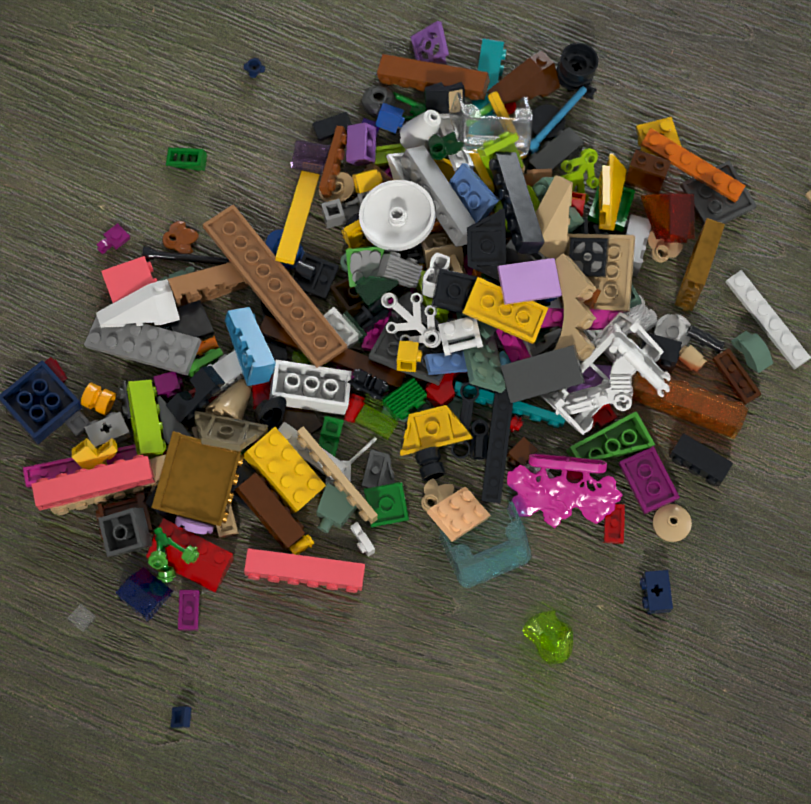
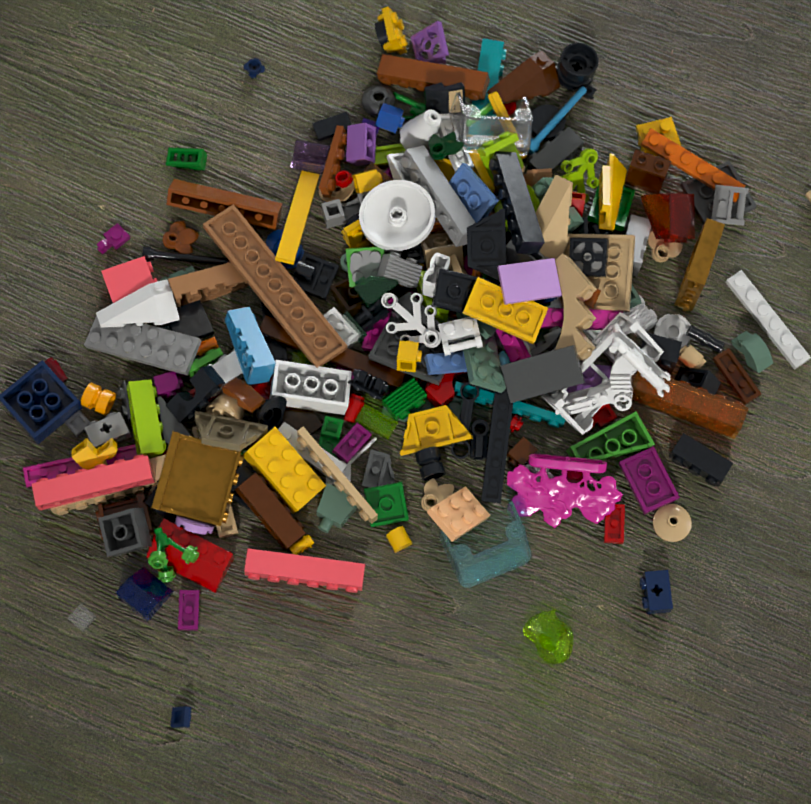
white plate [351,522,375,557] -> none
none -> dark orange brick [166,179,283,230]
none -> dark orange slope [222,378,265,412]
none -> magenta plate [332,422,372,464]
none -> red plate [335,170,353,188]
none -> yellow piece [375,7,408,55]
none -> yellow brick [386,526,413,553]
none -> black slope [673,367,721,399]
none -> light grey plate [711,185,749,225]

